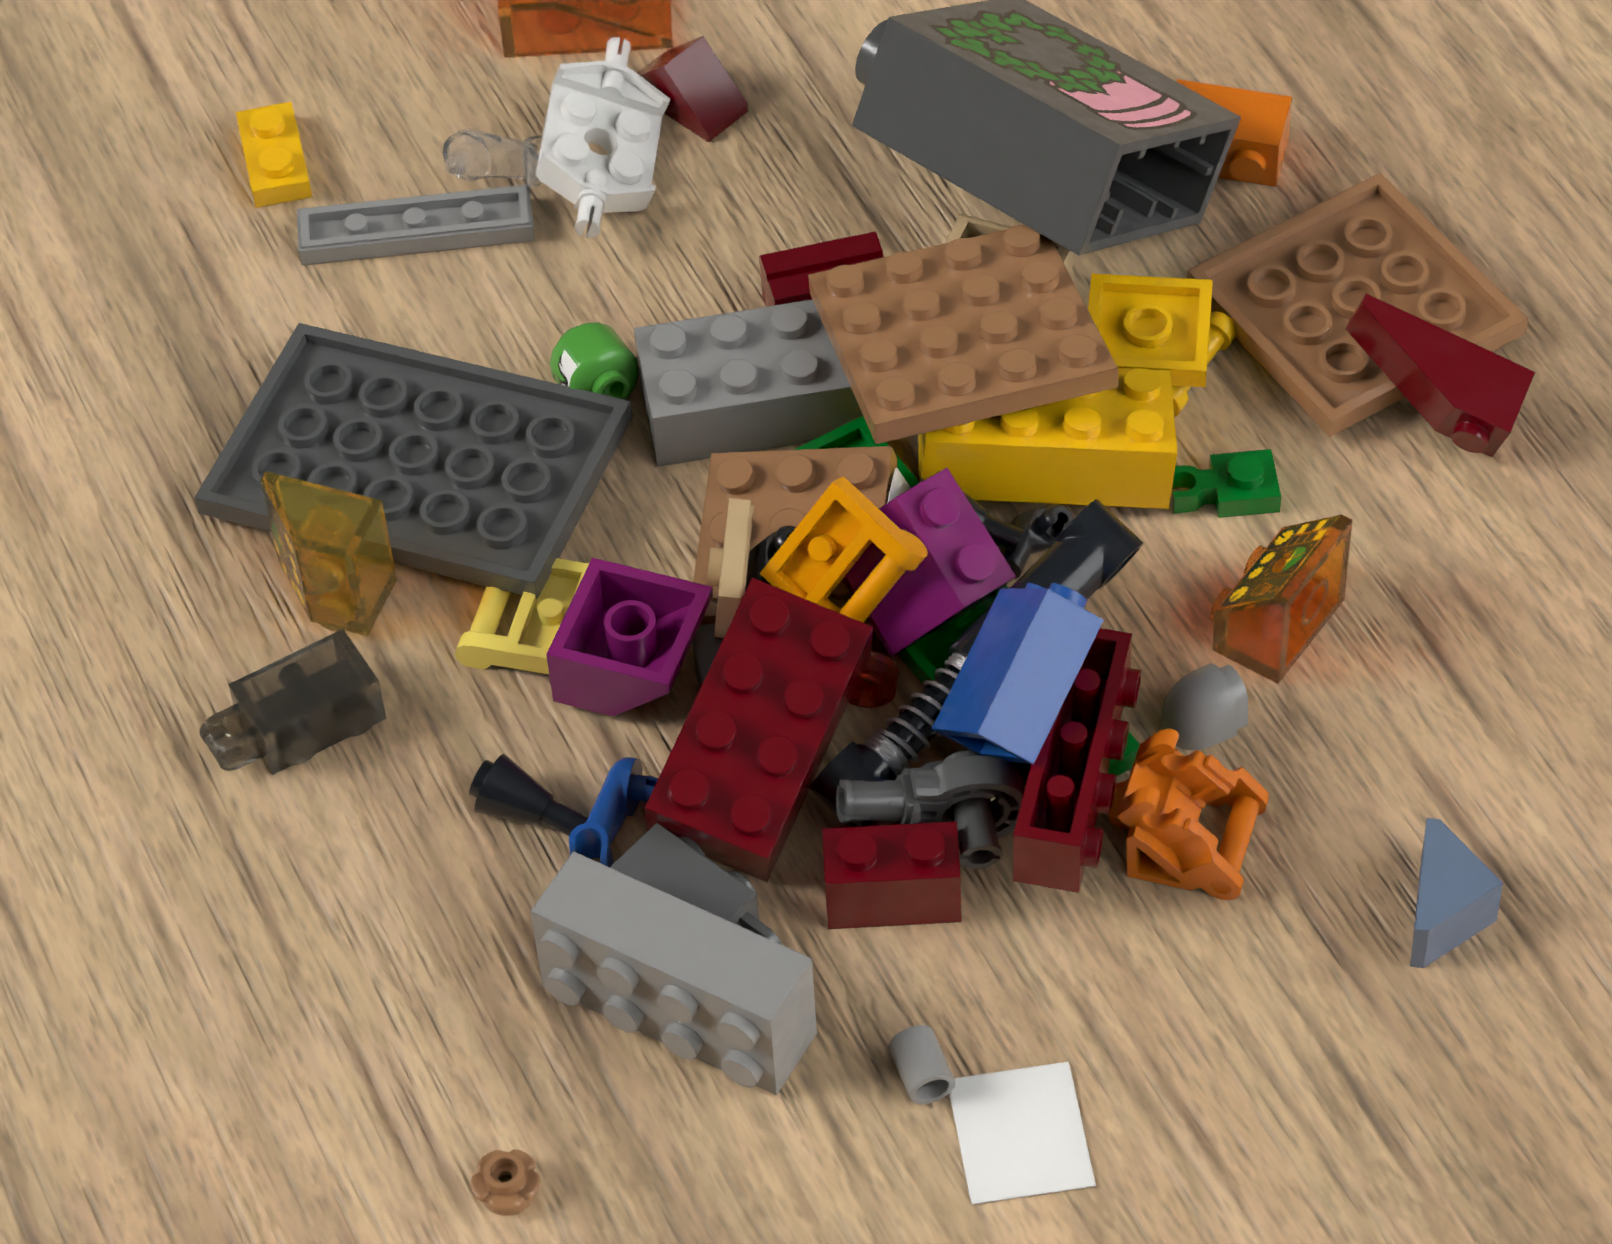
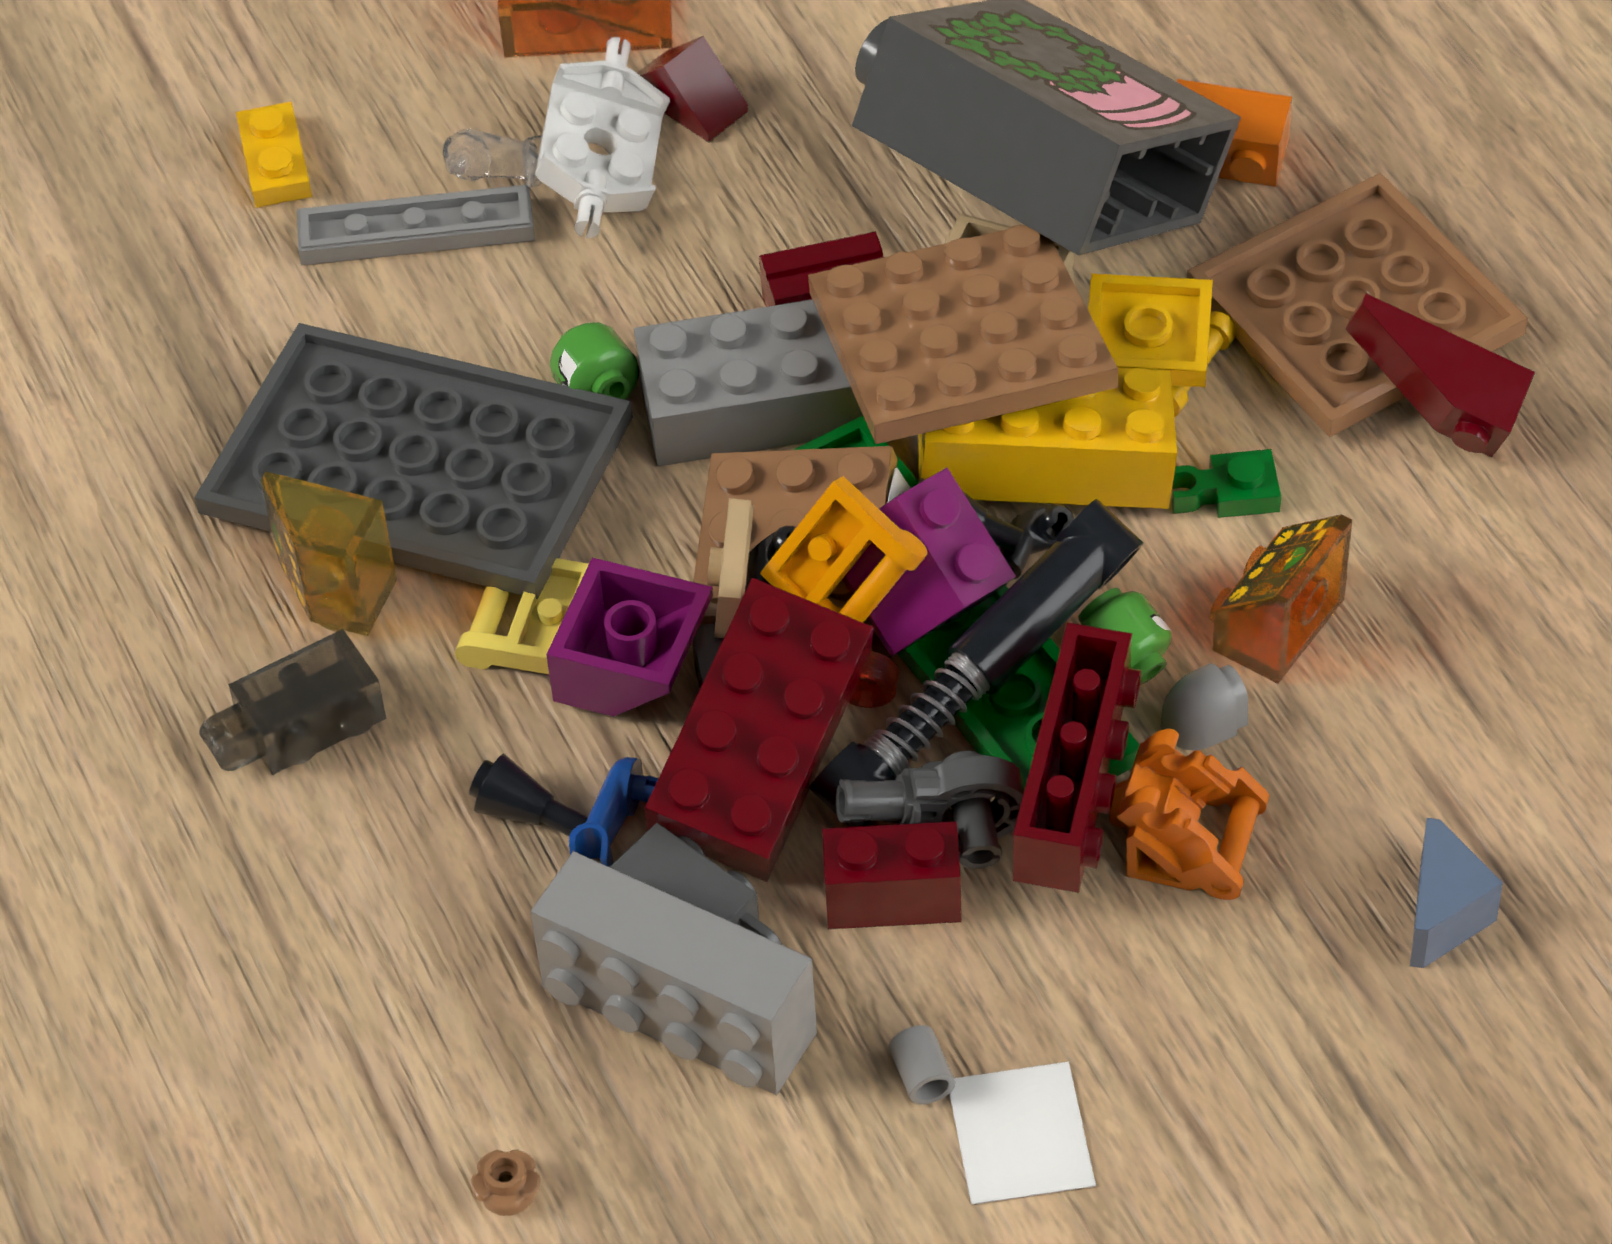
brick [932,583,1104,764] -> none
none -> bright green head [1078,588,1172,685]

